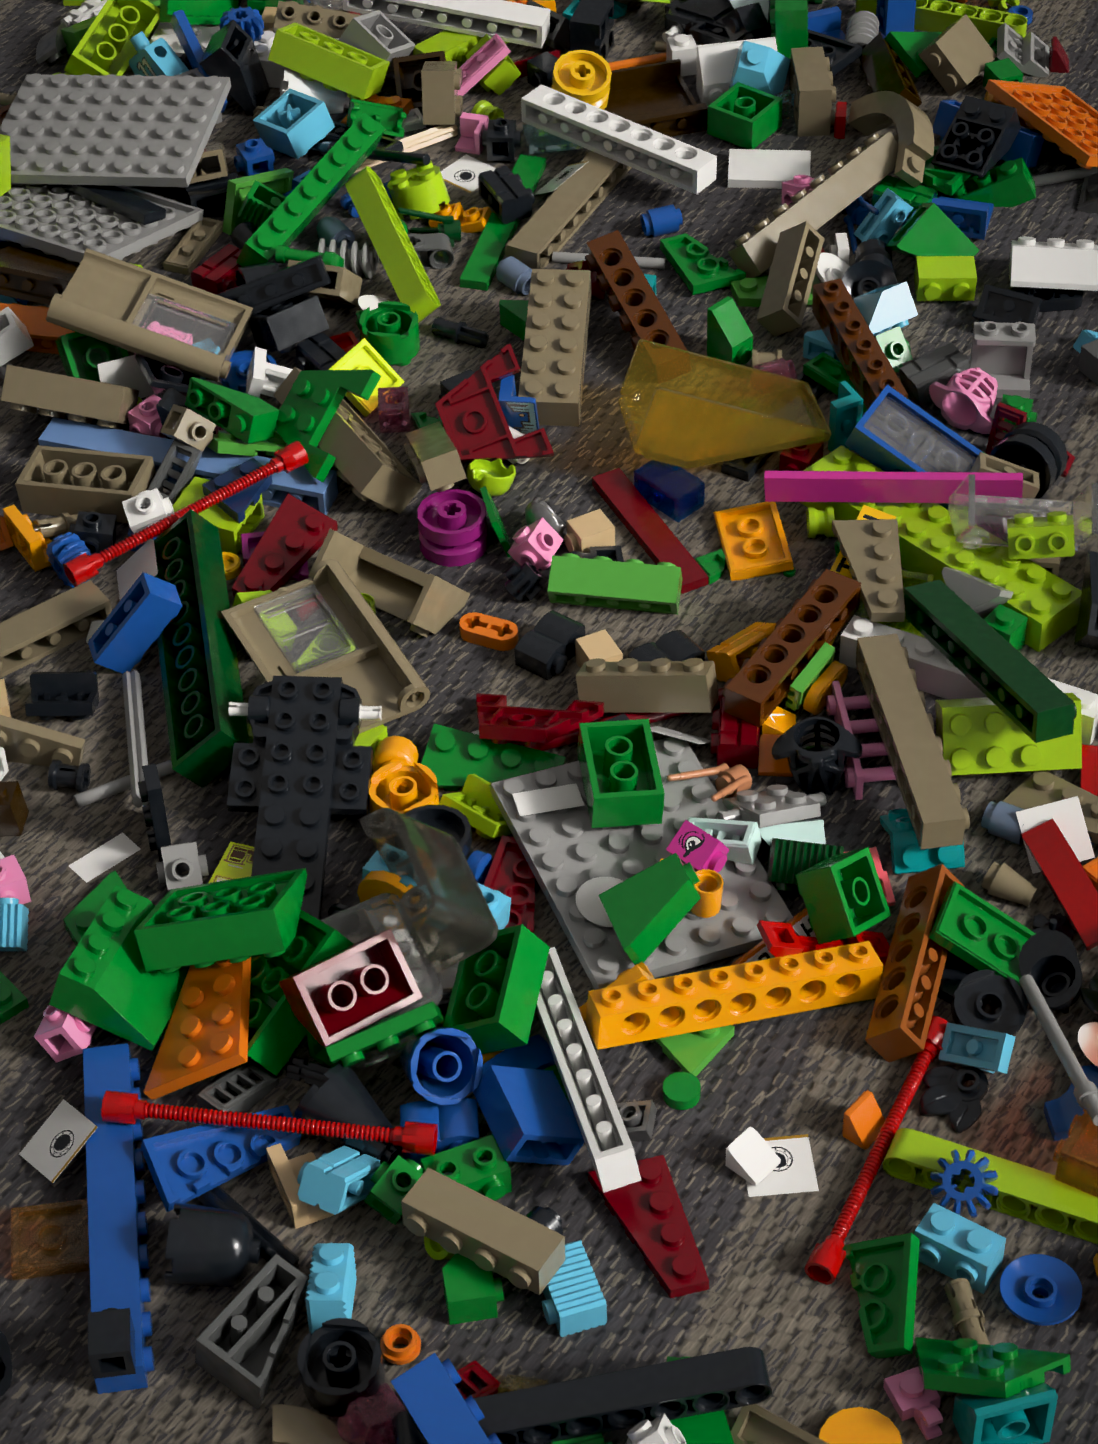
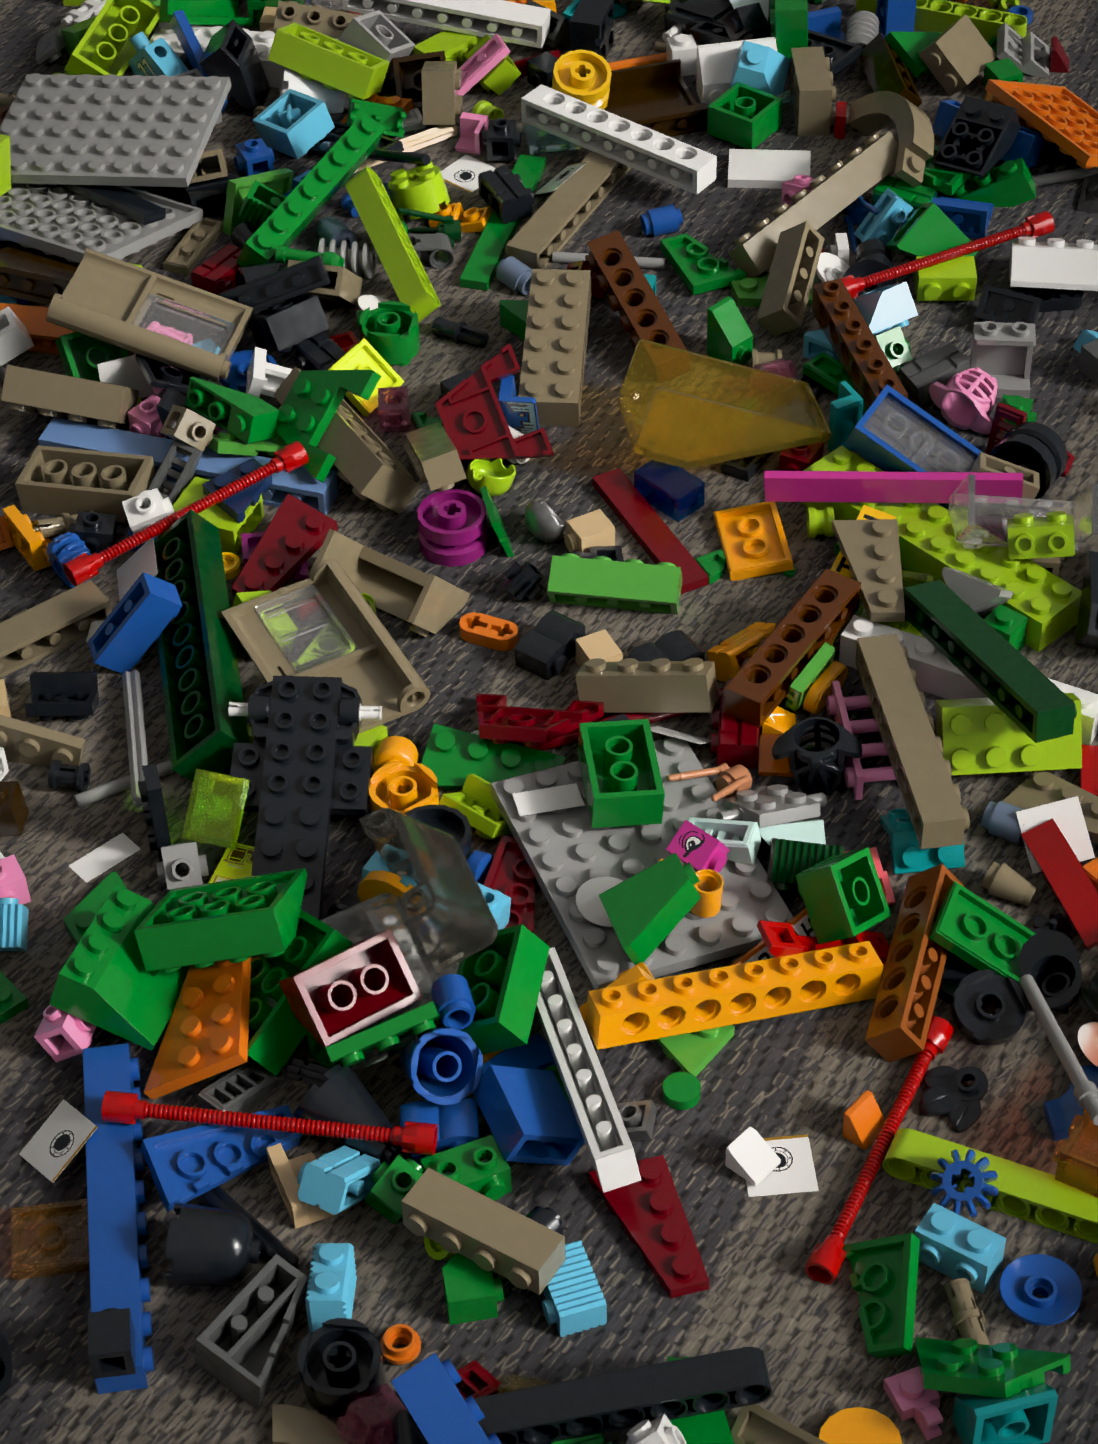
blue gear [219,6,264,43] -> none
bright pink brick [507,517,564,570] -> none
medium azure slope [938,1022,1015,1074] -> none
none -> clear neon green slope [182,769,250,849]
none -> blue brick [431,974,476,1030]
none -> red hose [841,211,1055,299]

